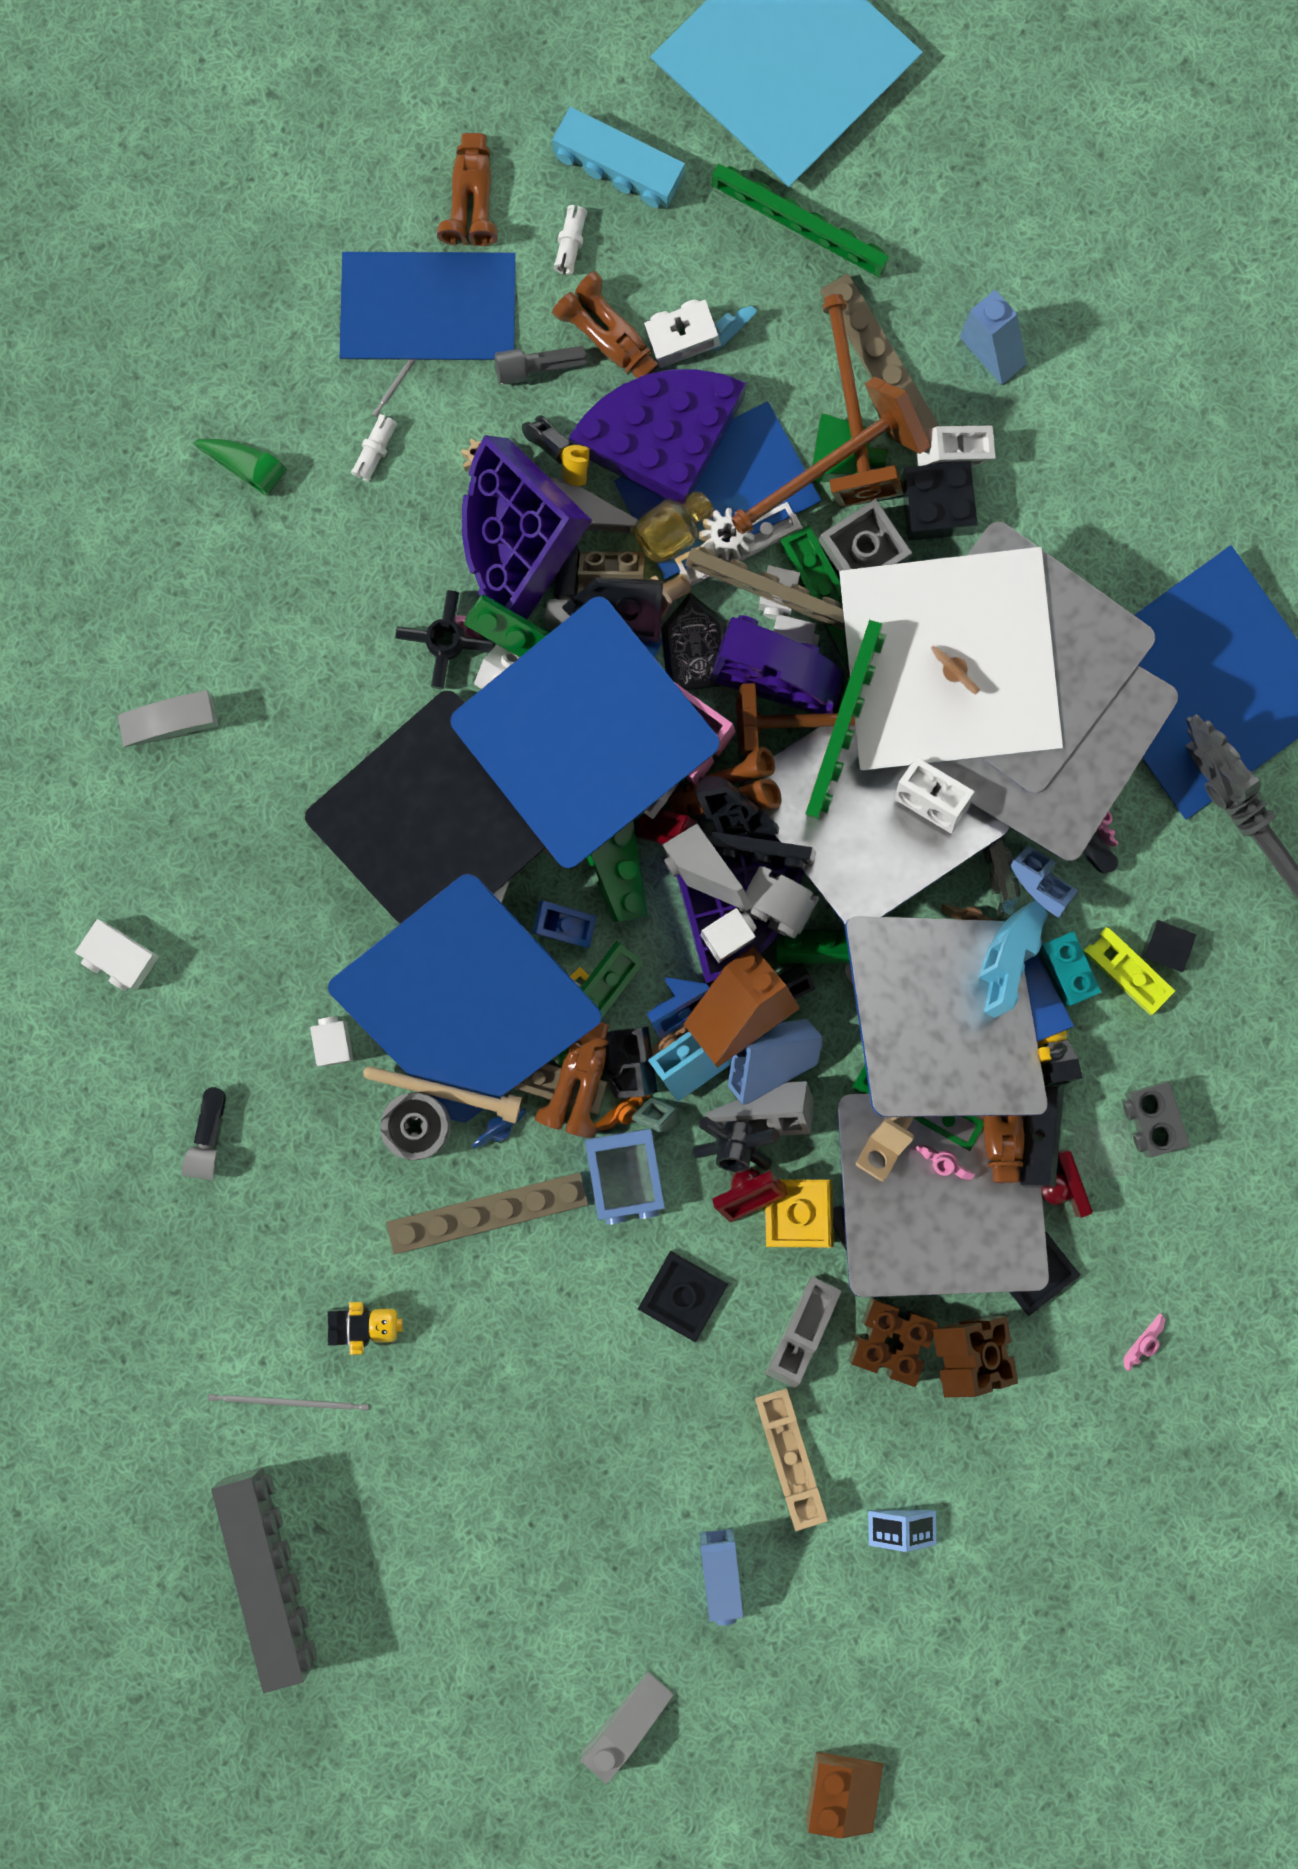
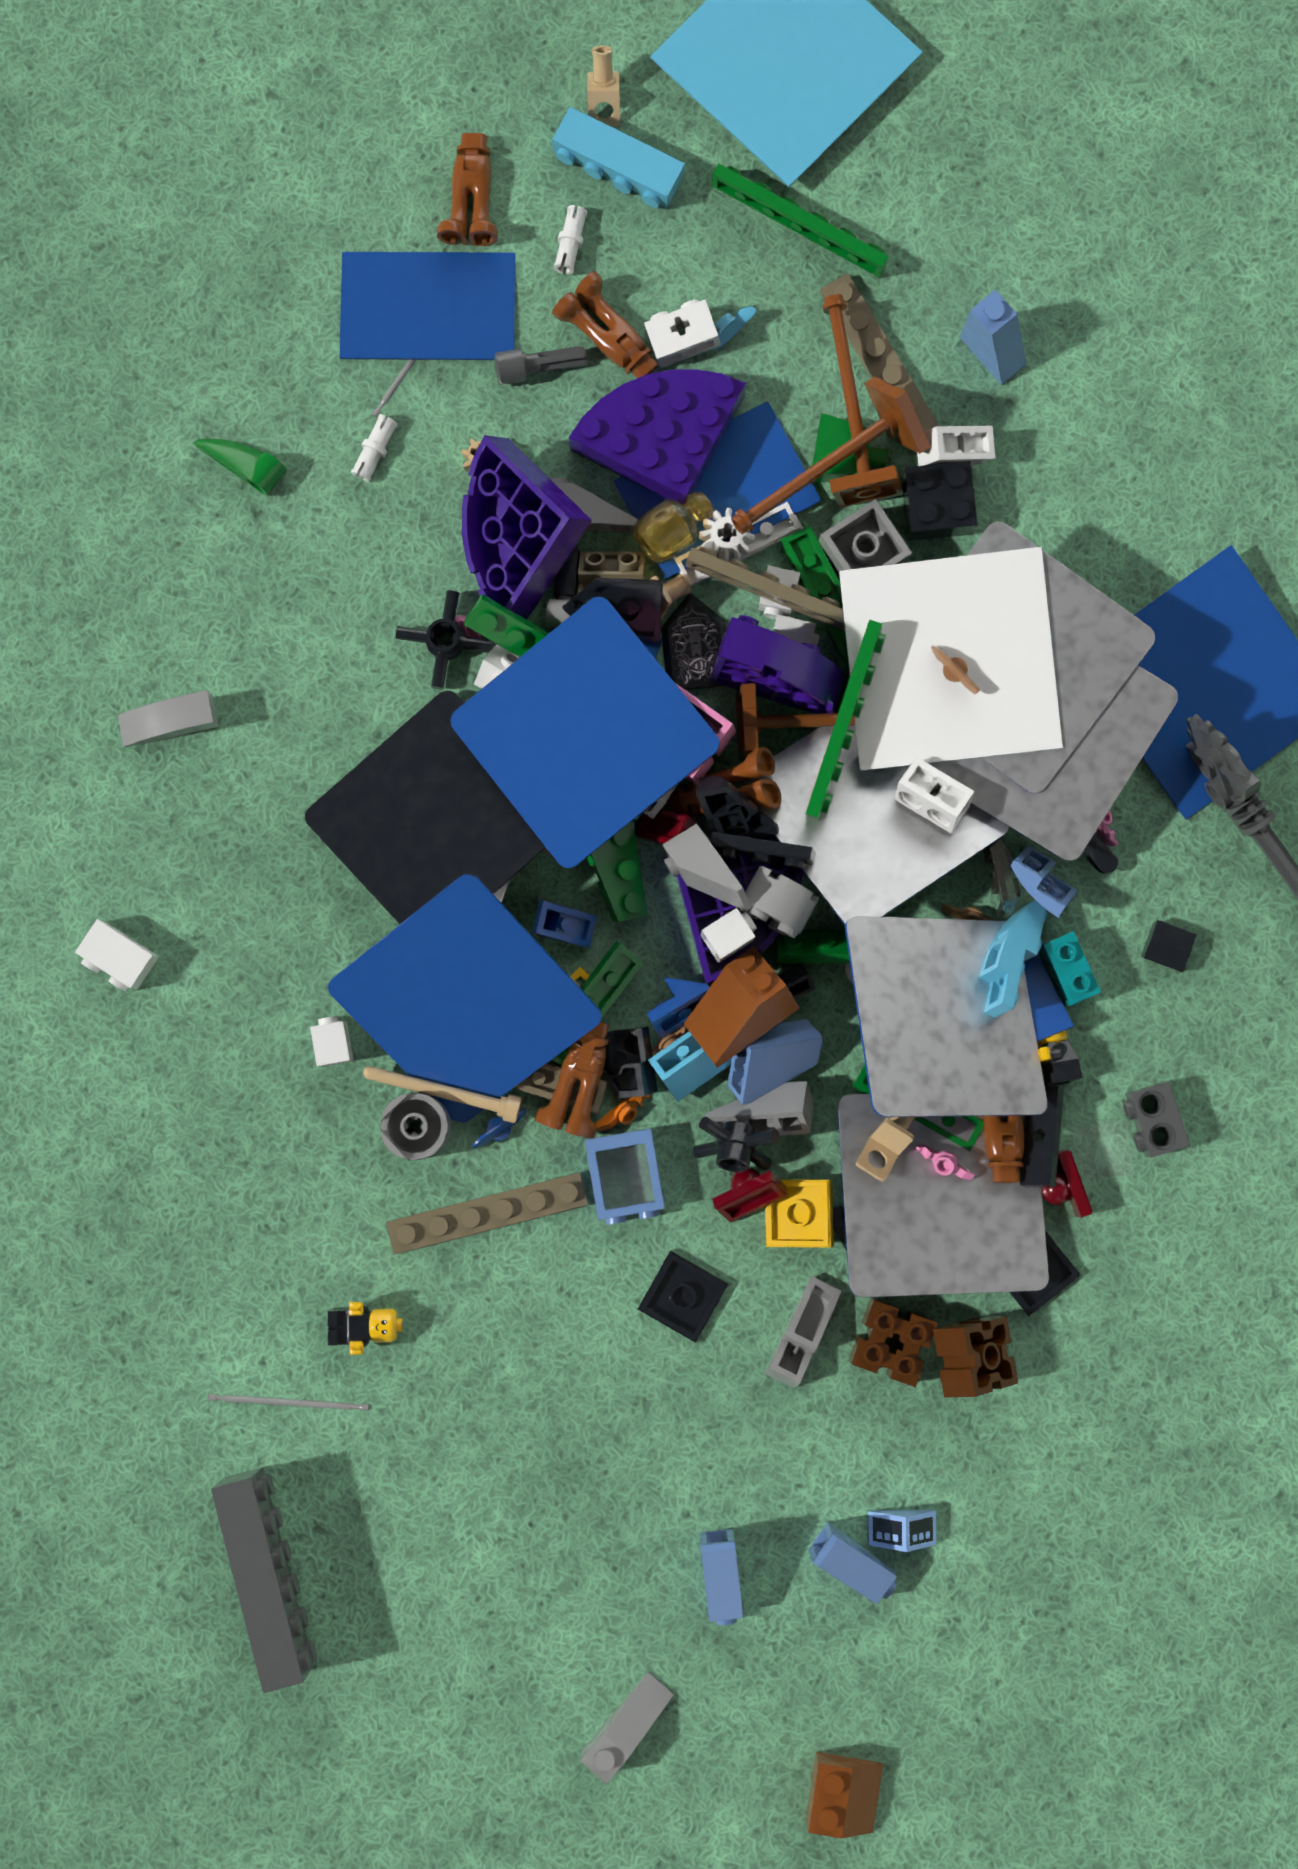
piece [182,1087,226,1181] -> none
piece [522,415,590,486] -> none
sand green slope [632,1097,679,1132] -> none
tan slope [755,1388,828,1531] -> none
neon yellow plate [1083,927,1175,1015] -> none
bright pink piece [1124,1313,1165,1371] -> none
none -> tan bracket [587,45,621,126]
none -> medium blue slope [808,1522,897,1604]

